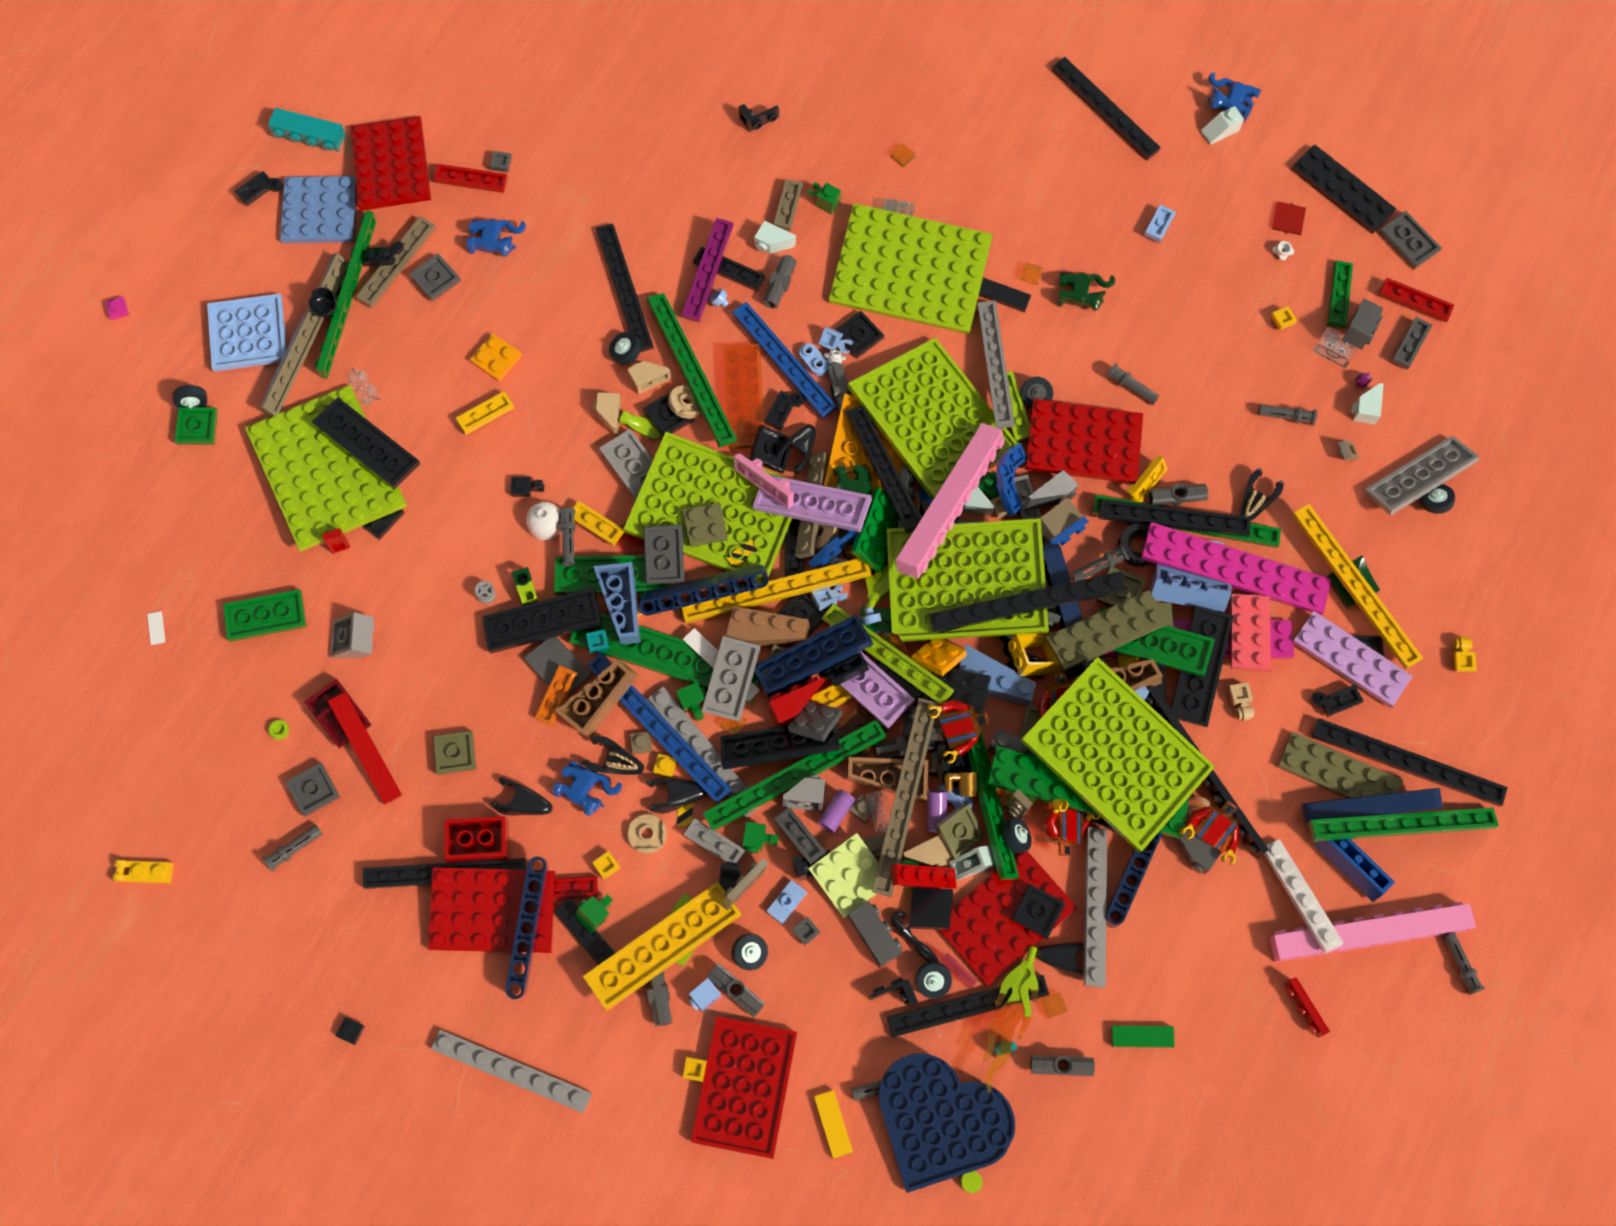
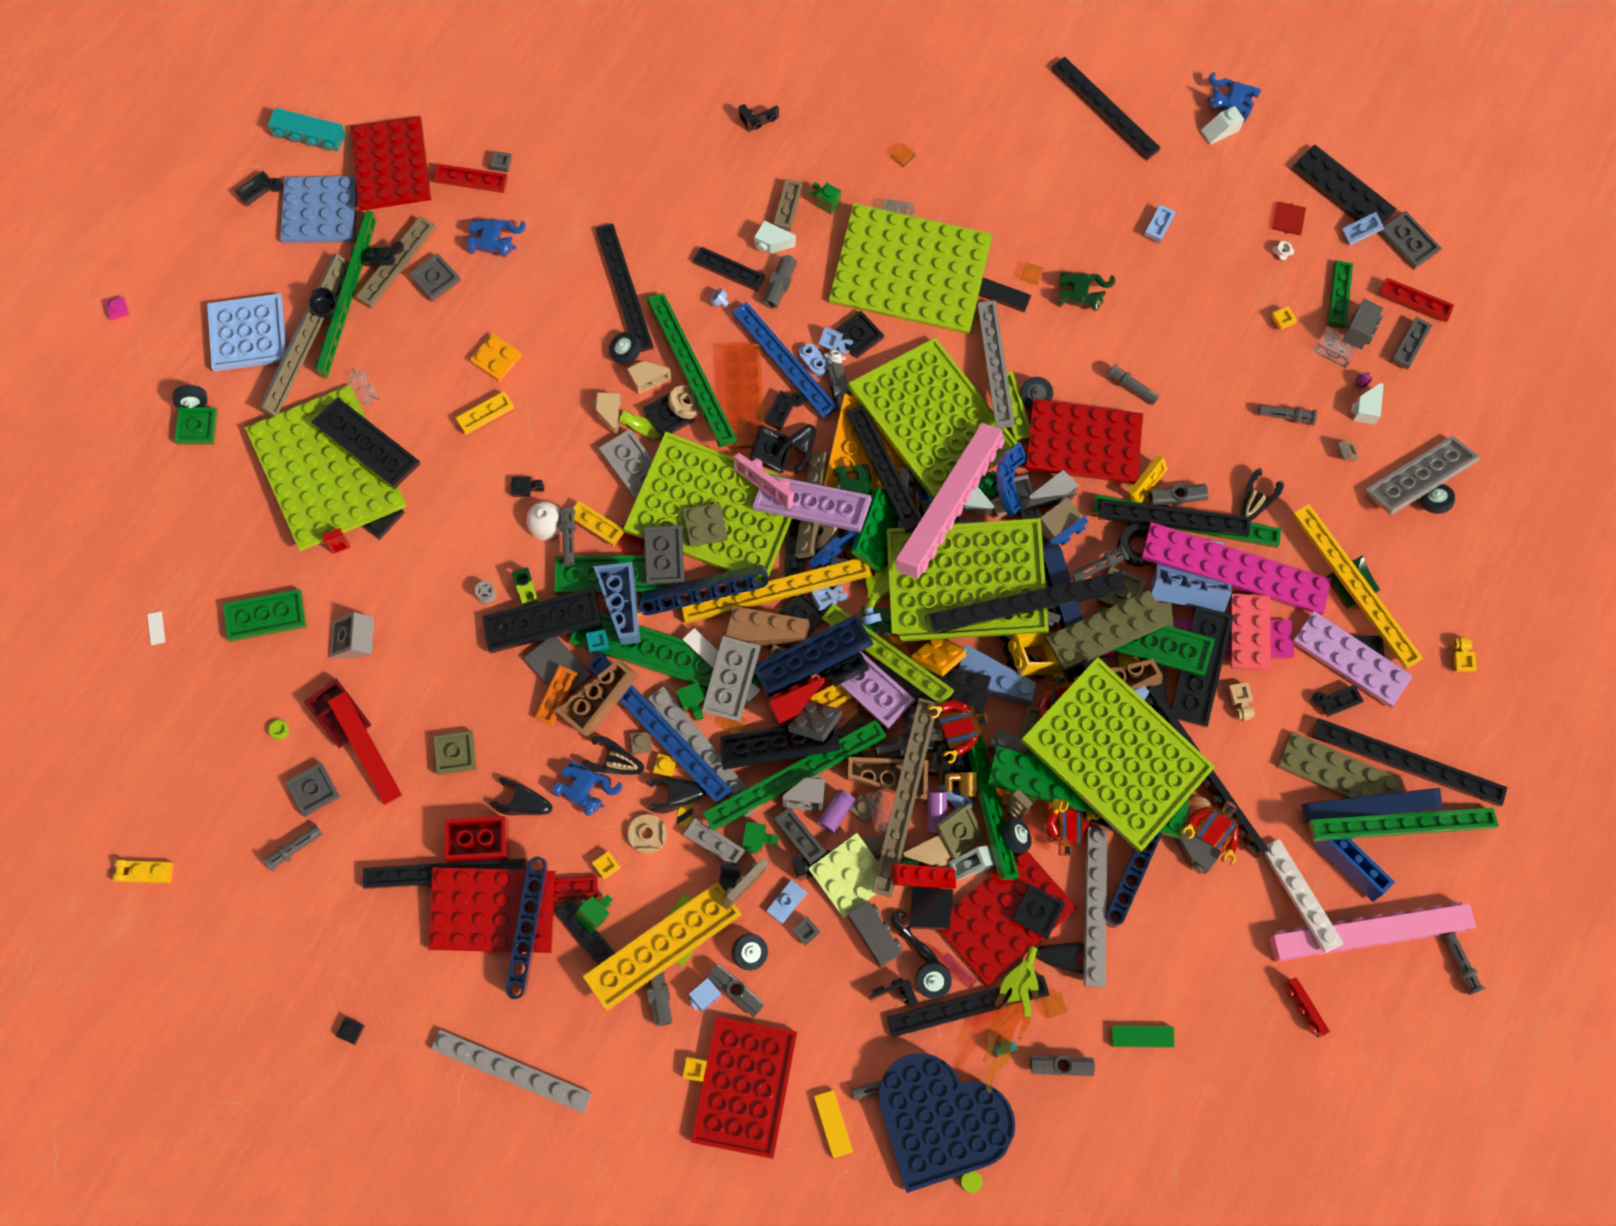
magenta plate [682,218,734,323] -> none
sticker [726,539,759,567] -> none
none -> light blue plate [1342,212,1384,246]

